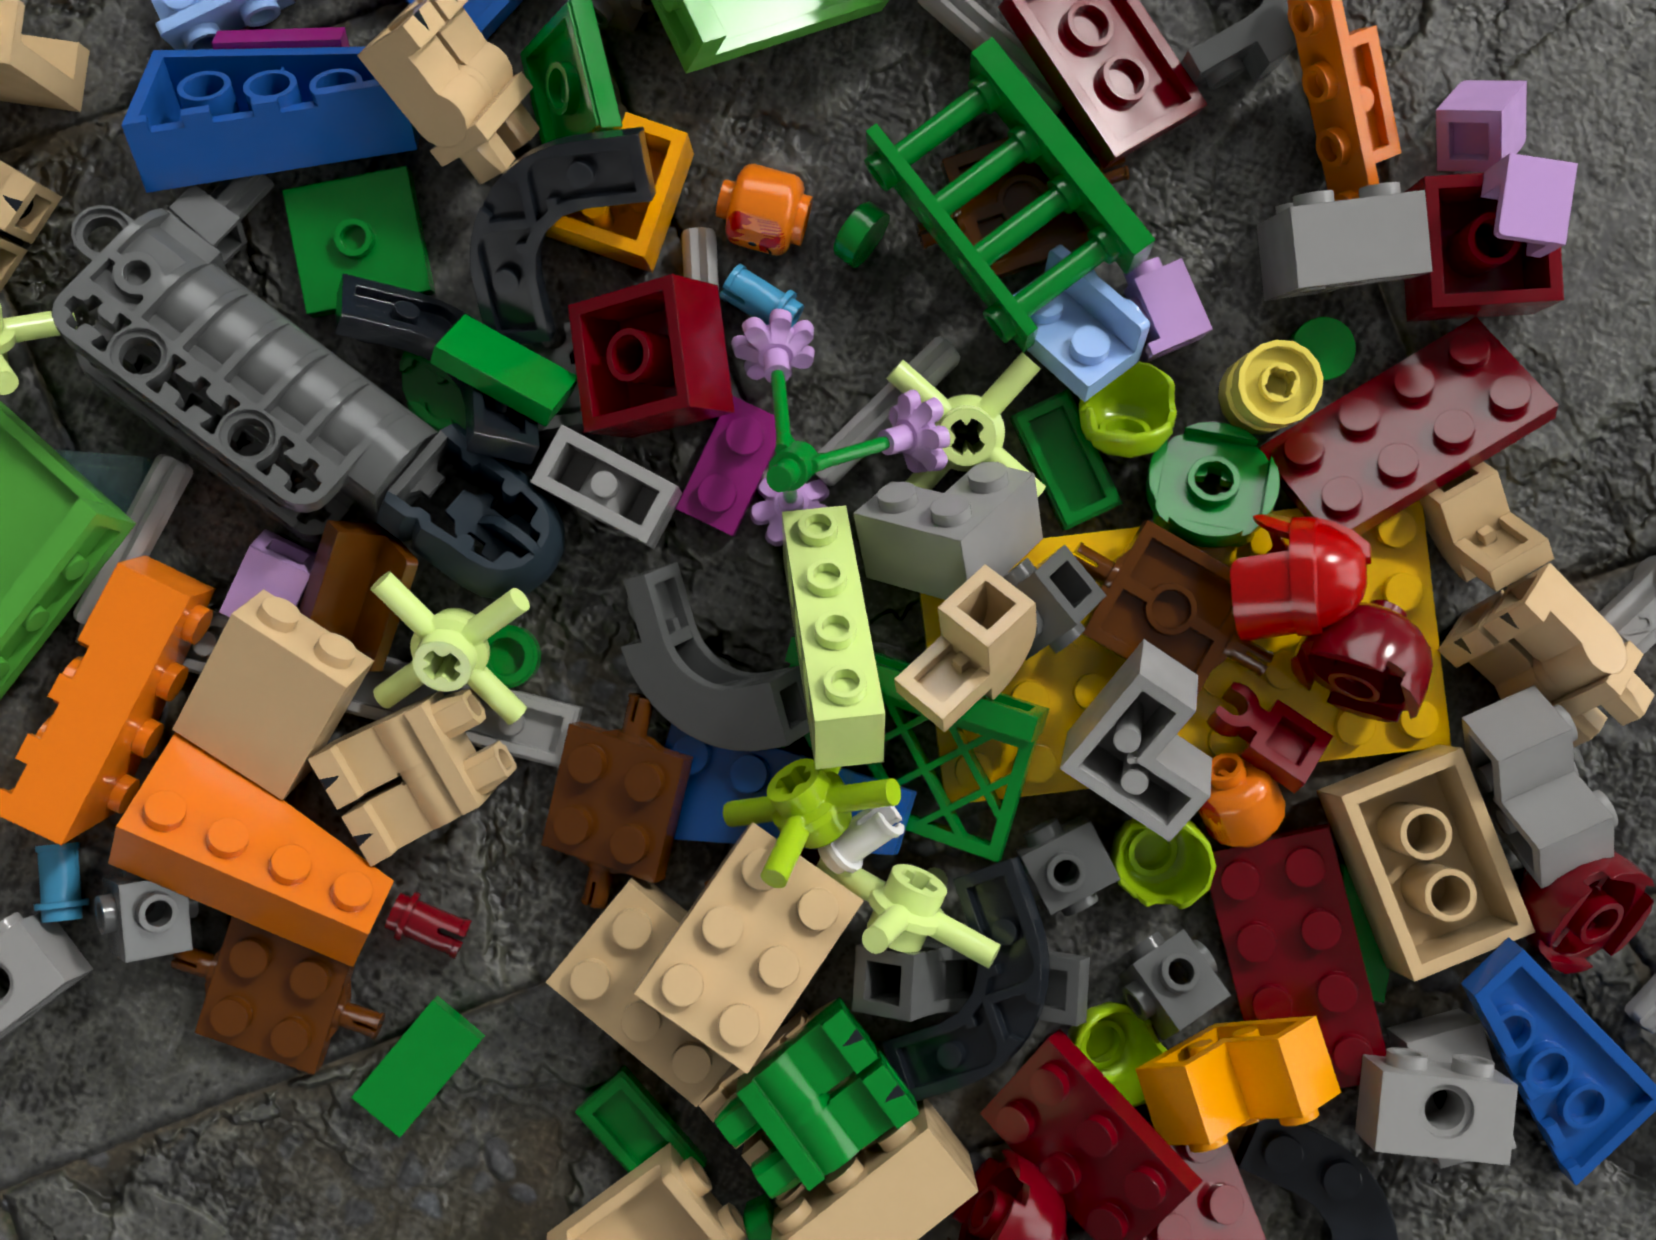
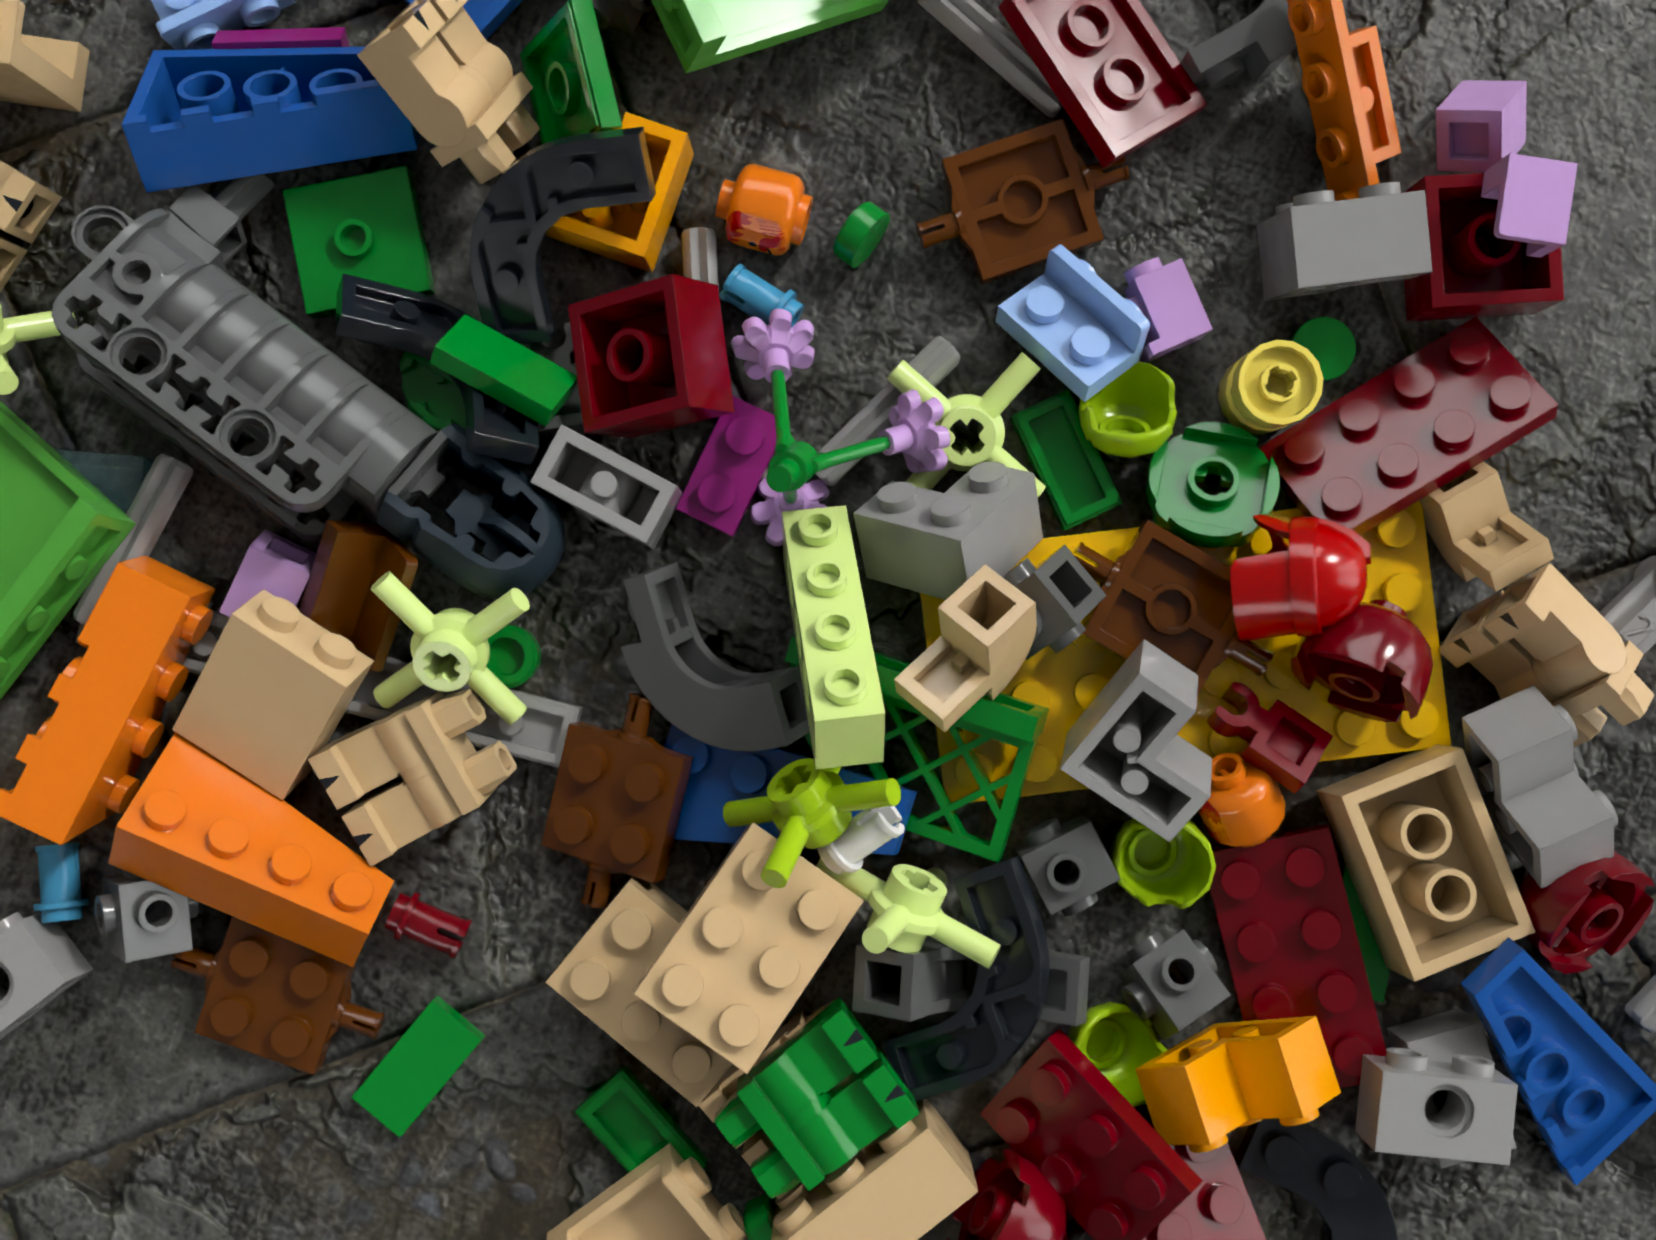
green fence [864,37,1156,352] -> none

